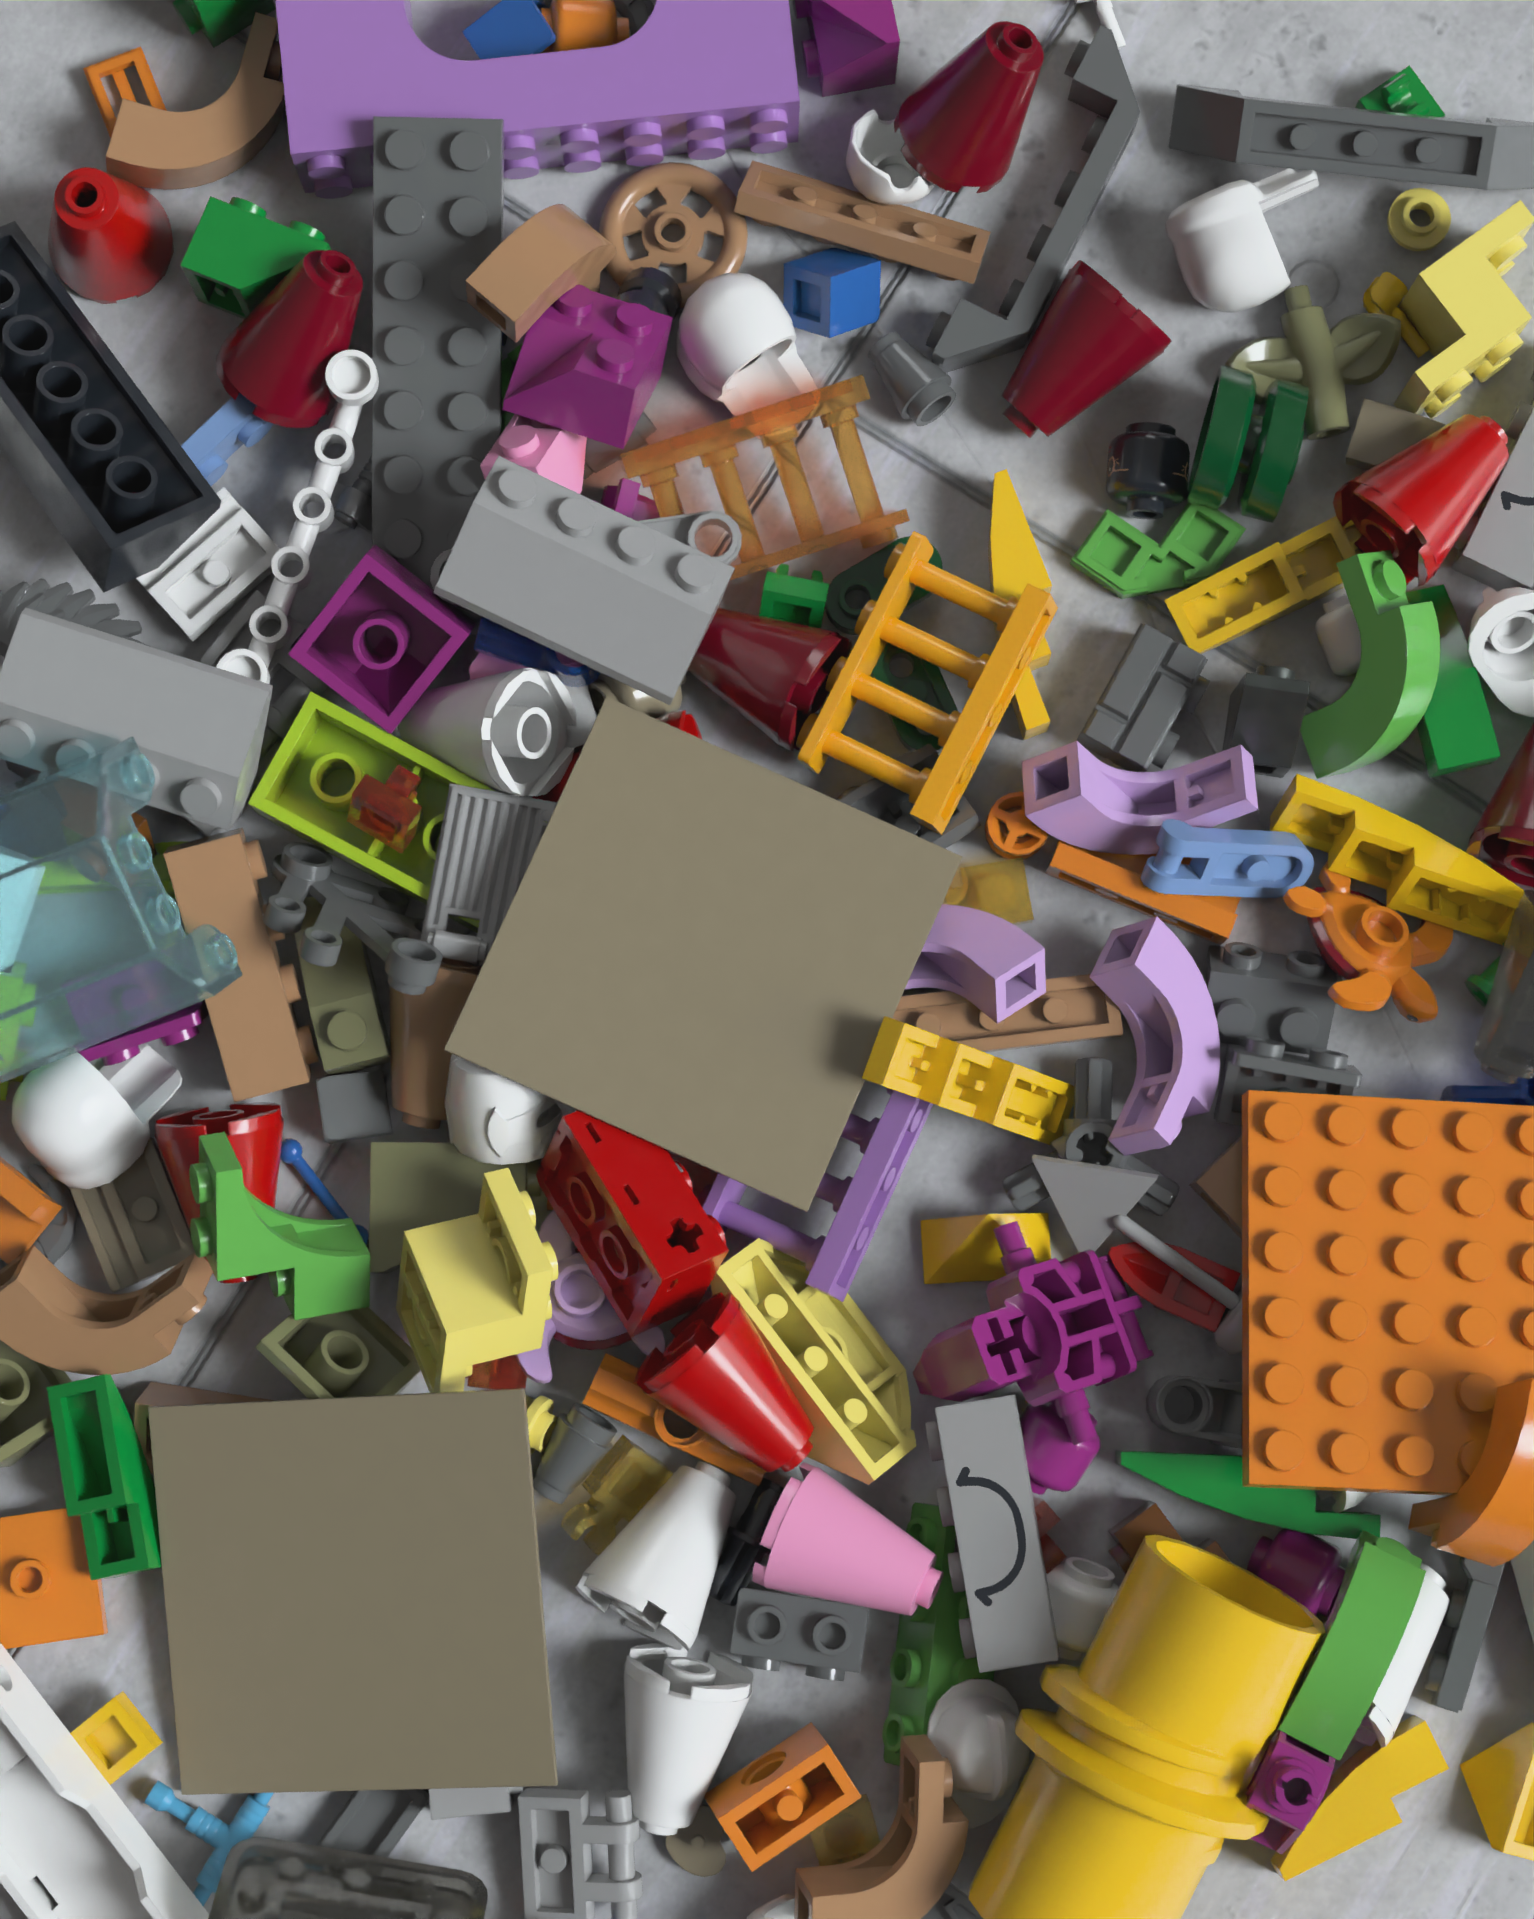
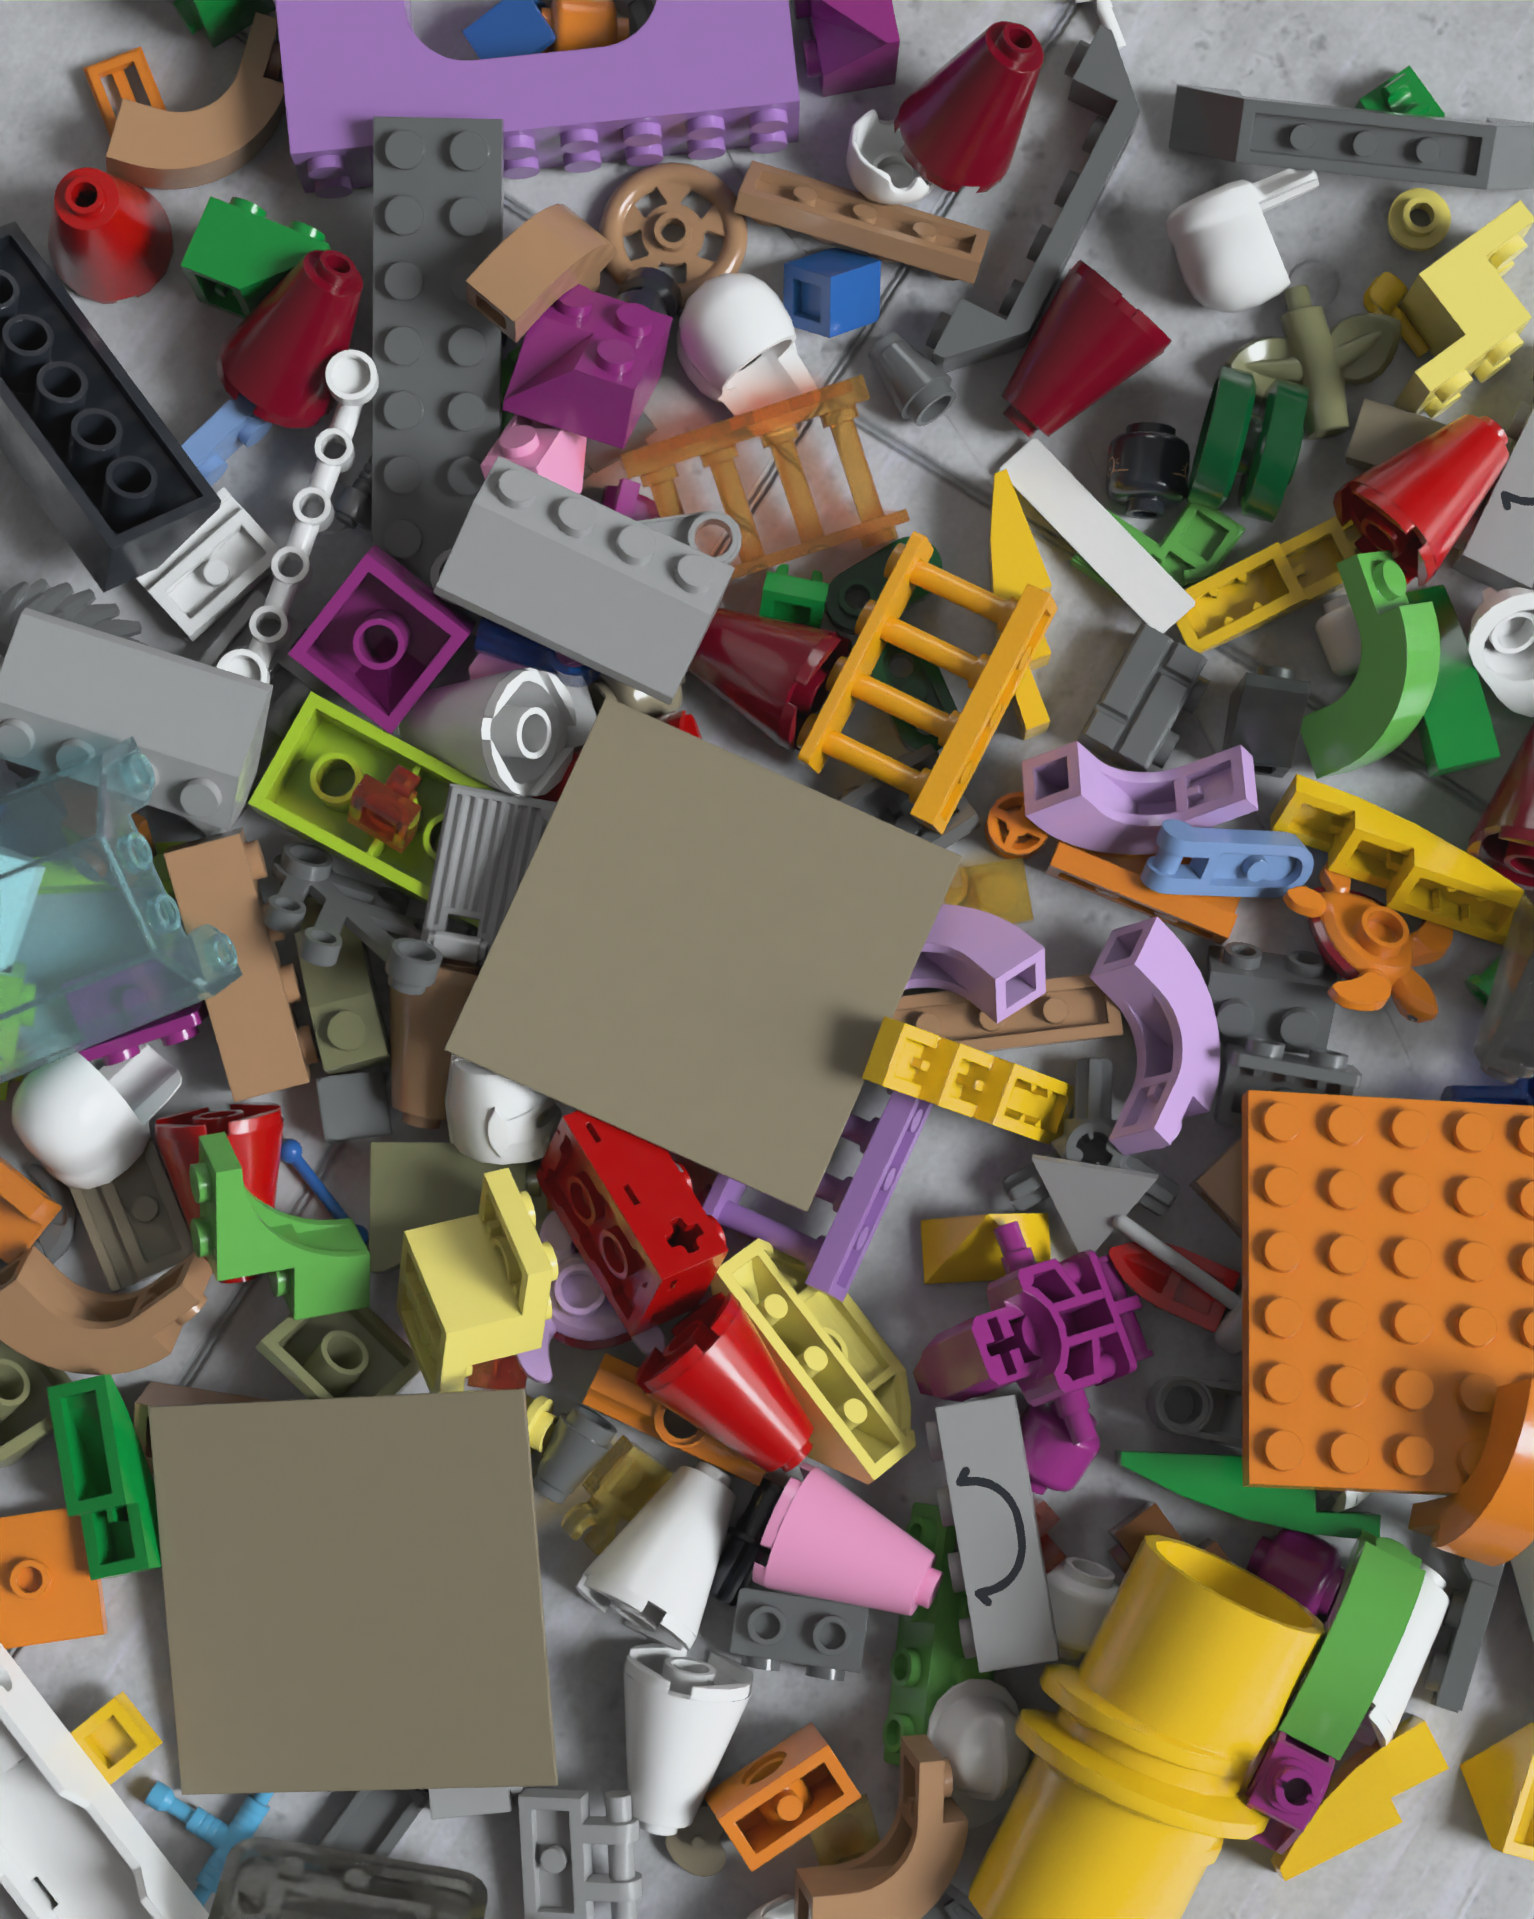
none -> white sticker [1000,438,1195,634]

